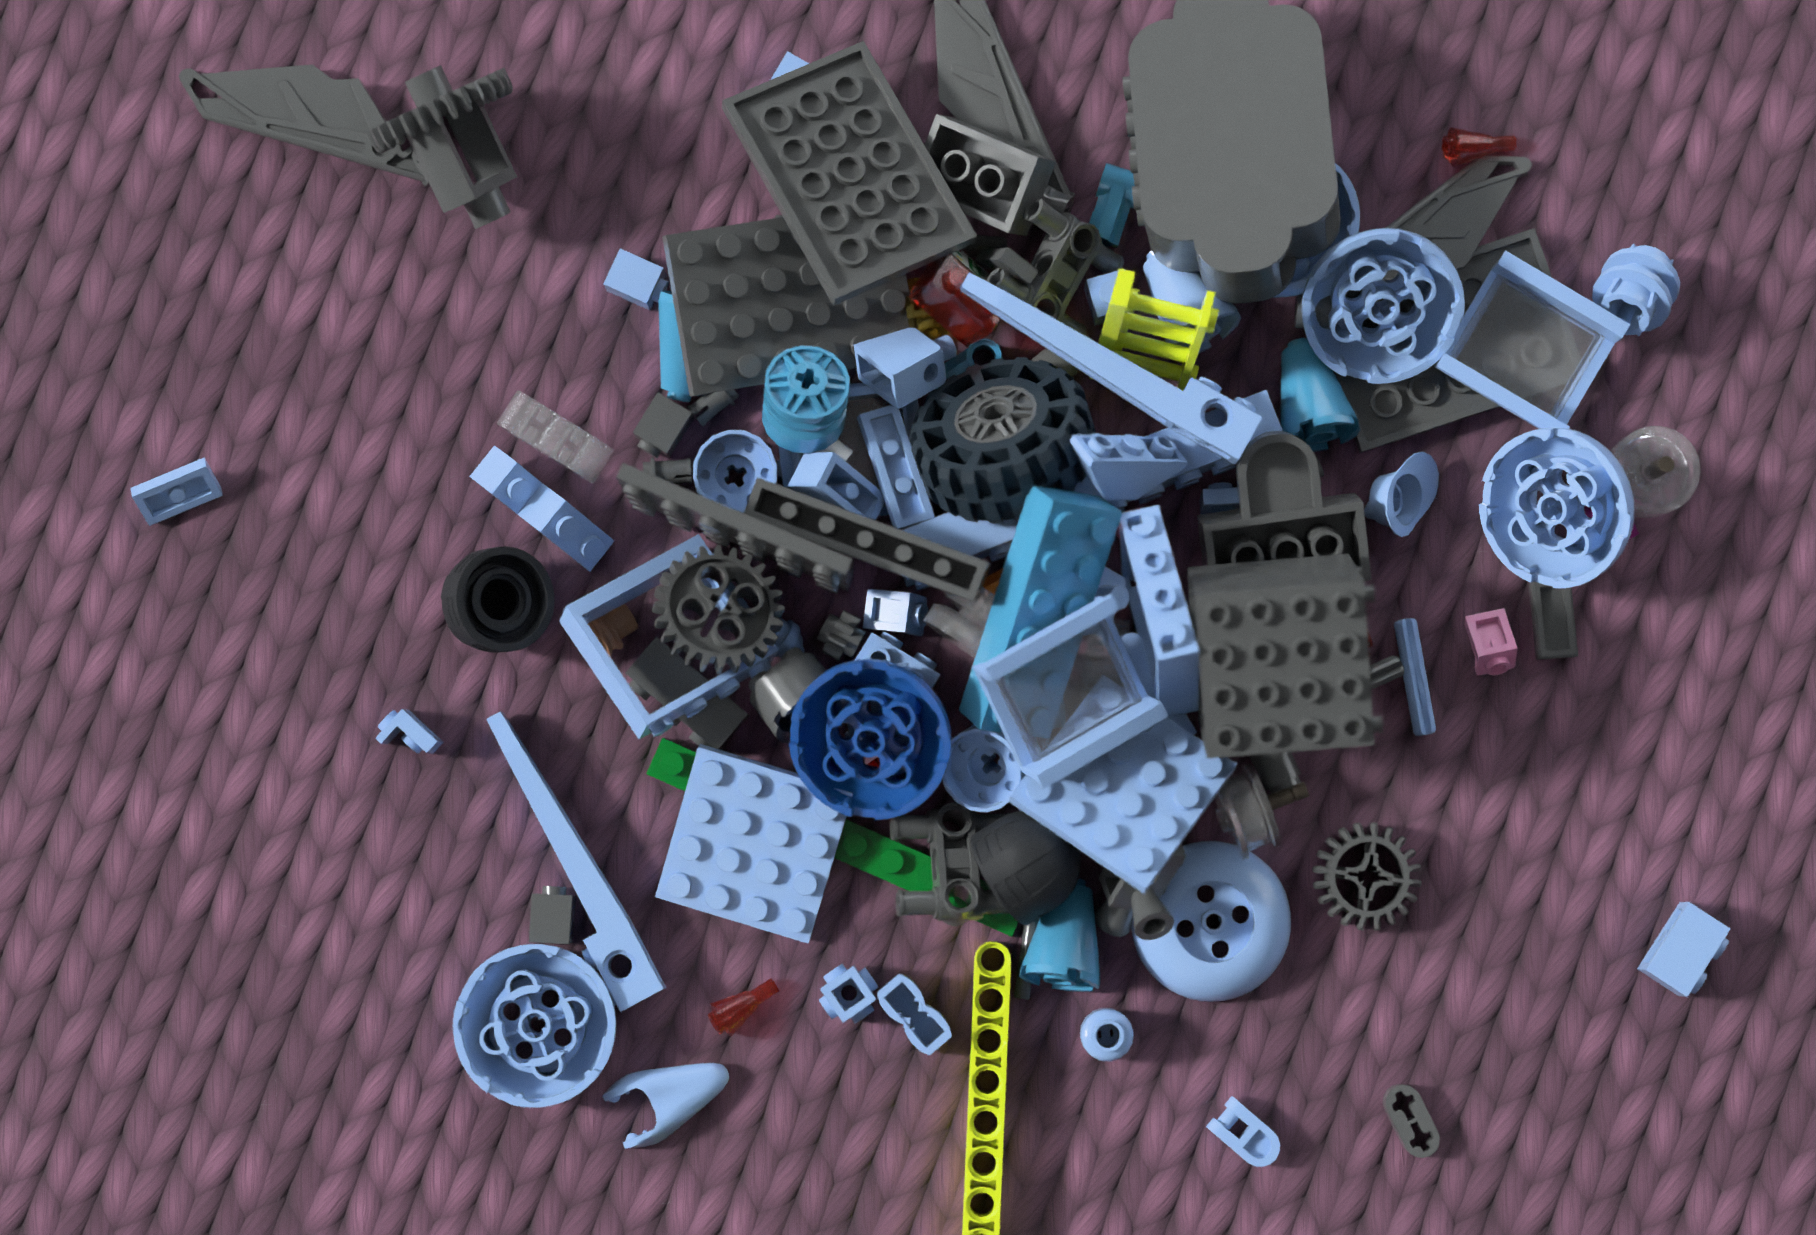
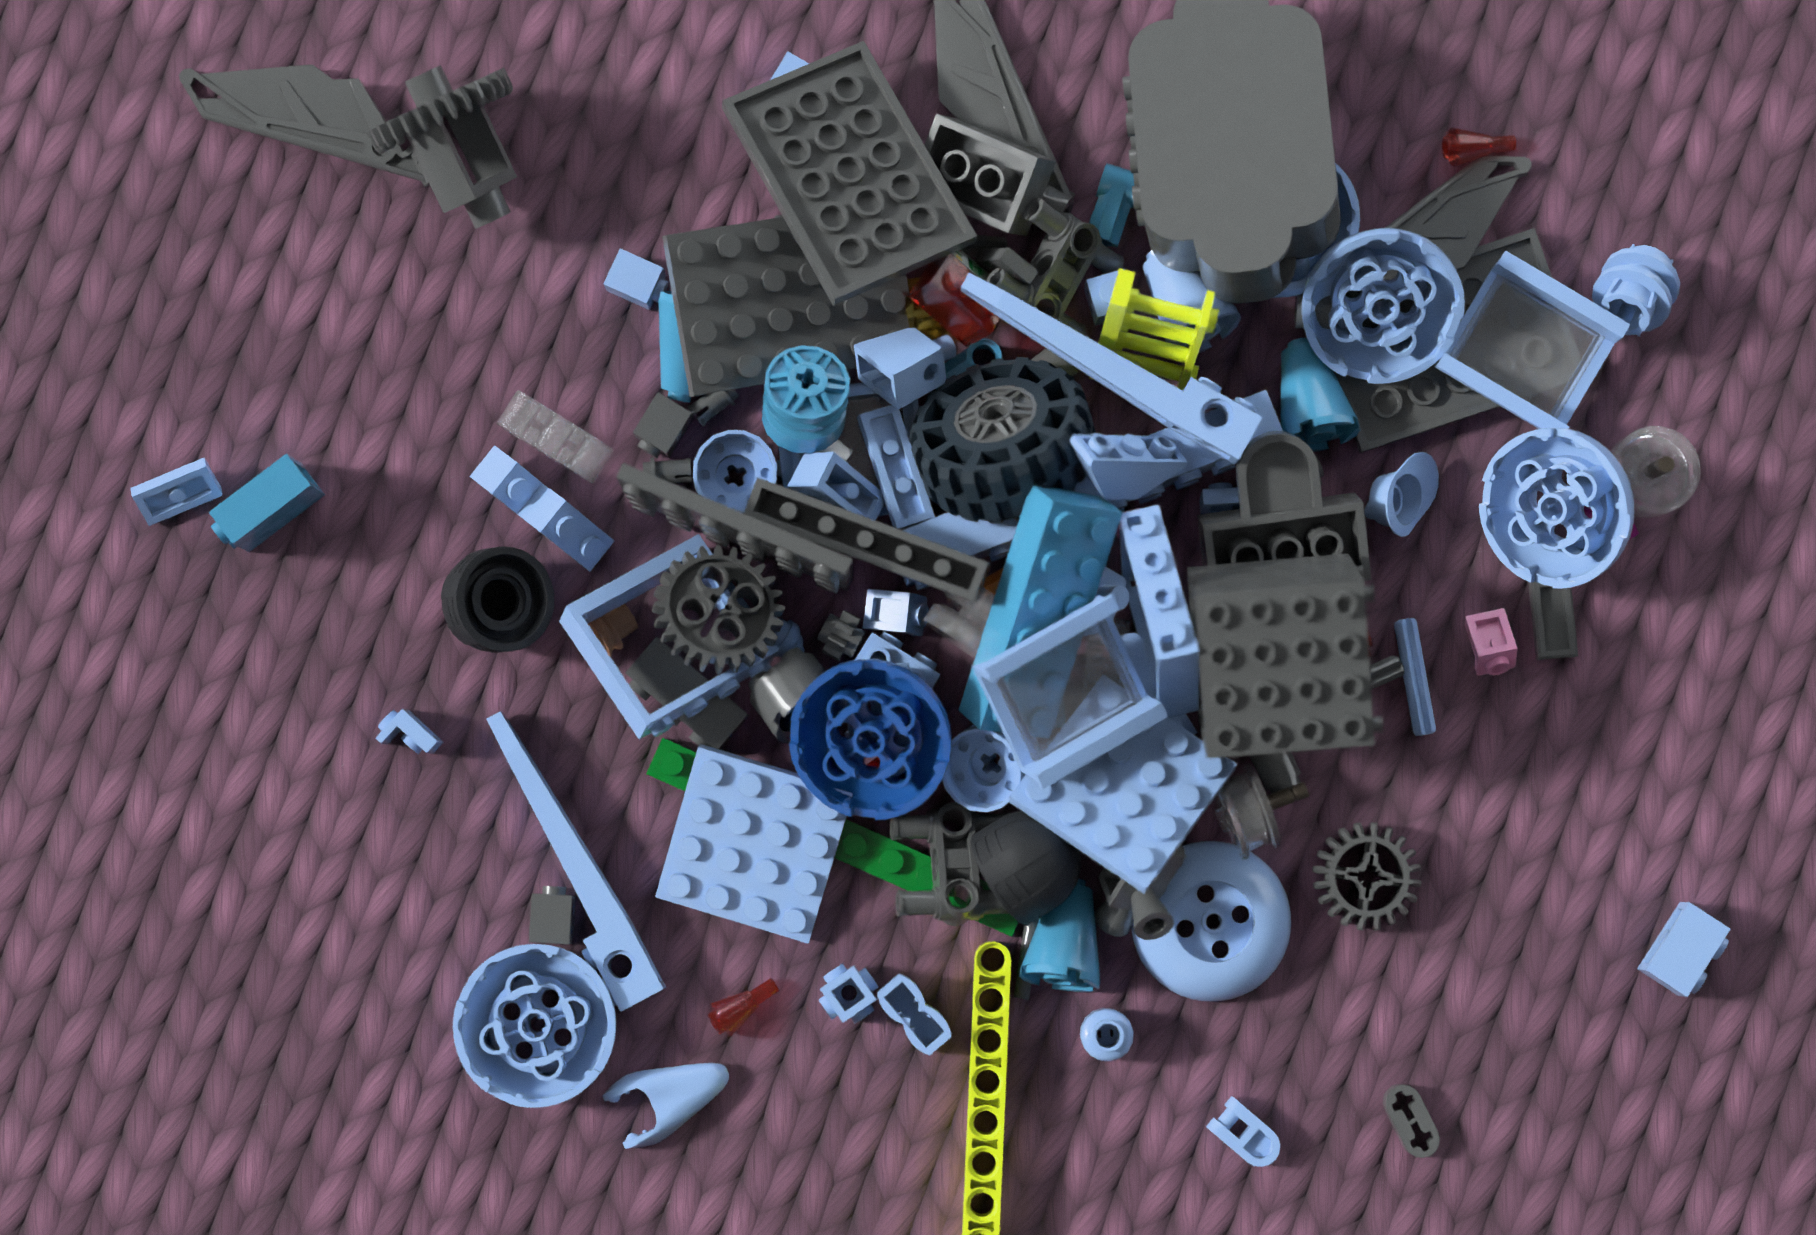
none -> dark azure brick [209,453,325,552]

